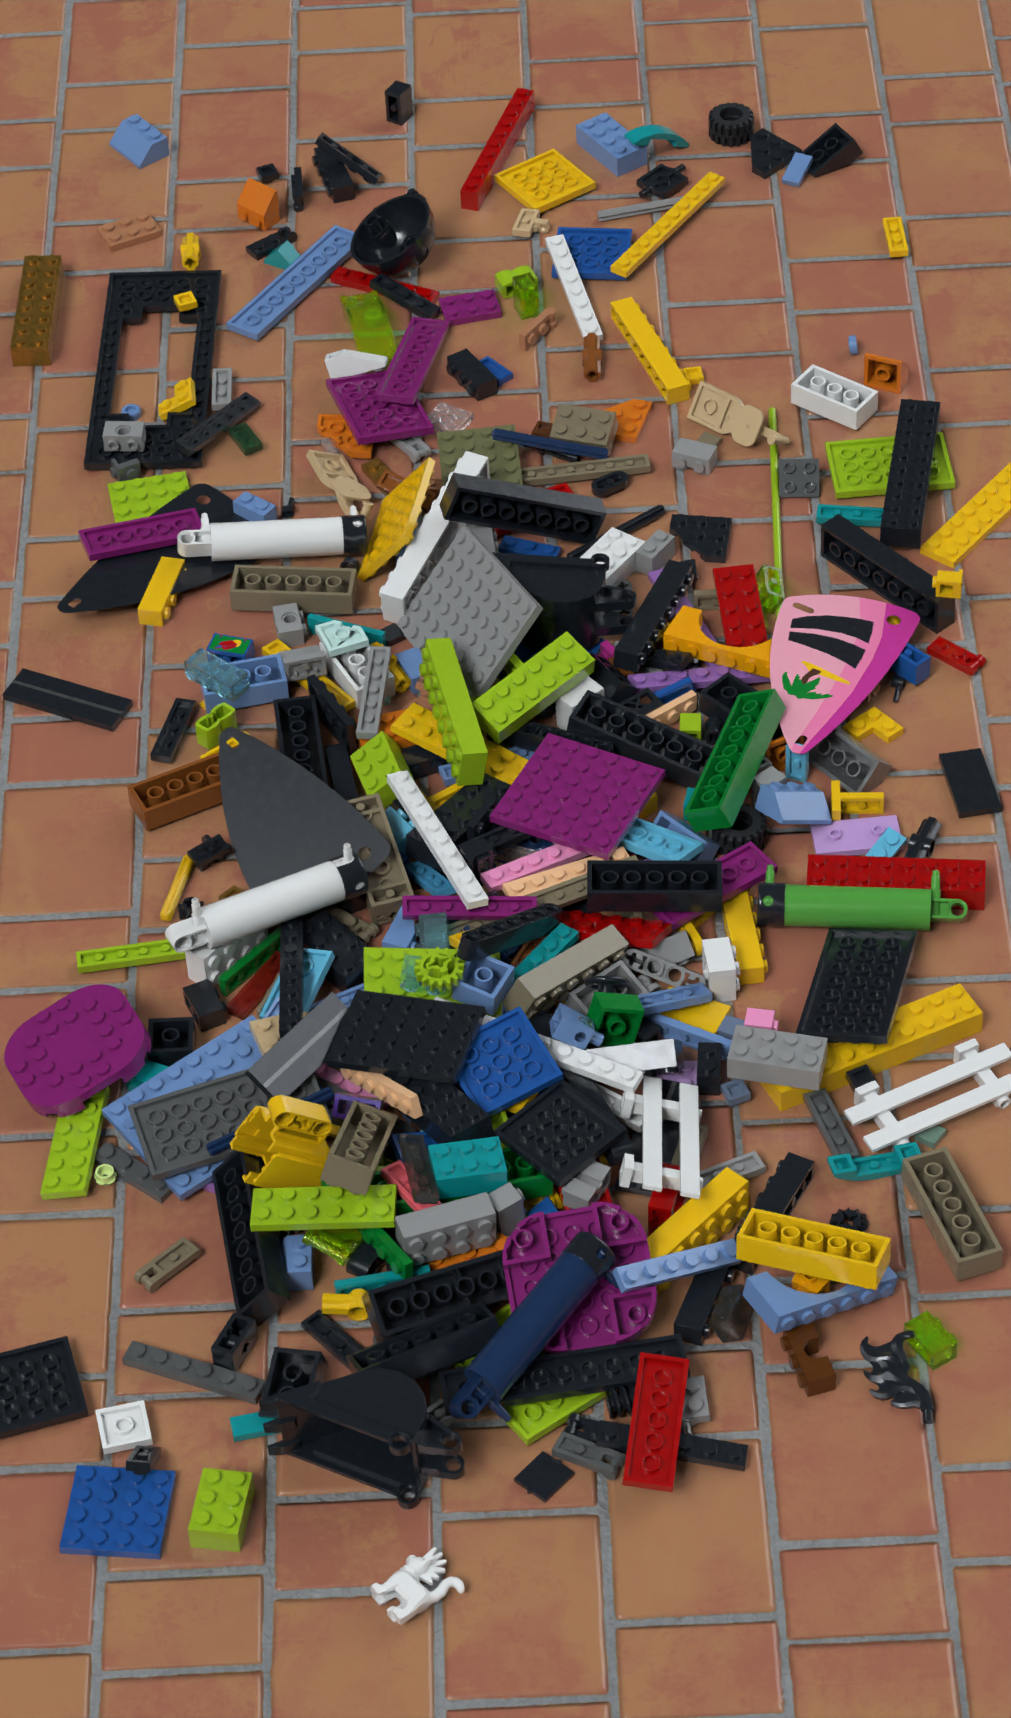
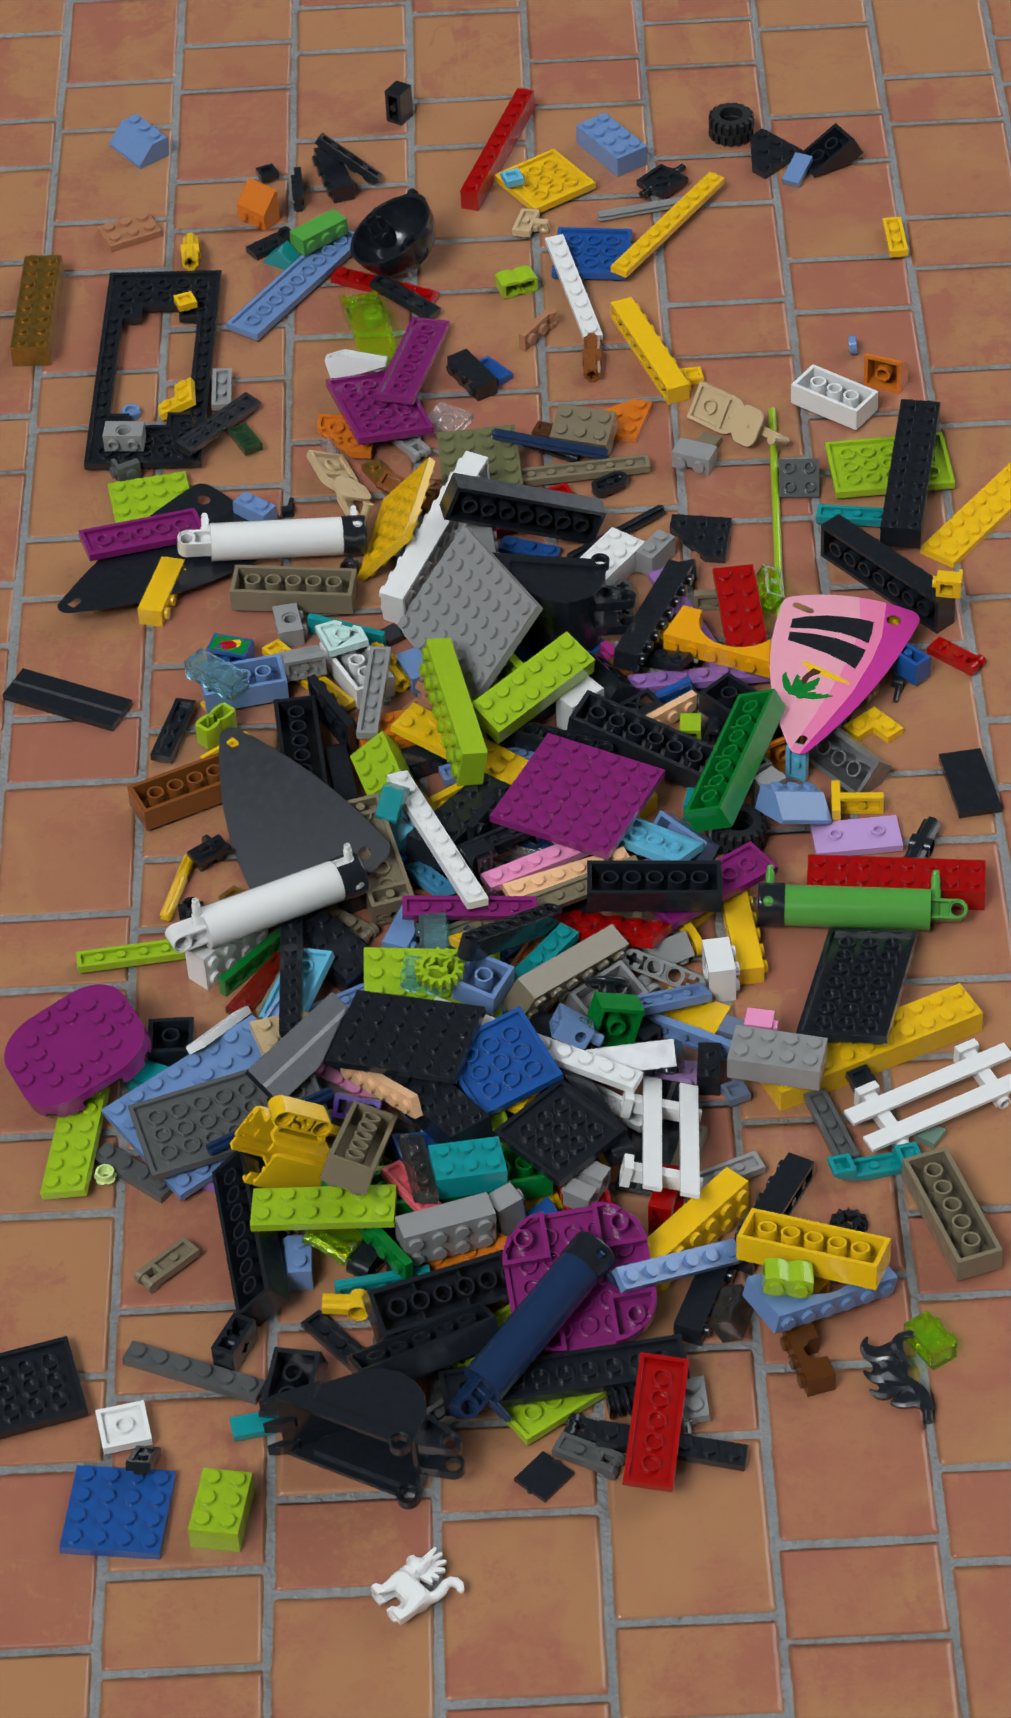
black brick [183,979,228,1033] -> none
magenta plate [438,289,502,326] -> none
clear neon green brick [512,272,539,320] -> none
teal slope [624,125,689,147] -> none
medium azure plate [865,827,907,857] -> none
none -> white tile [186,1006,252,1055]
none -> bright green brick [289,209,348,256]
none -> teal slope [375,782,410,824]
none -> medium azure plate [501,168,524,188]
none -> lime brick [761,1258,814,1298]

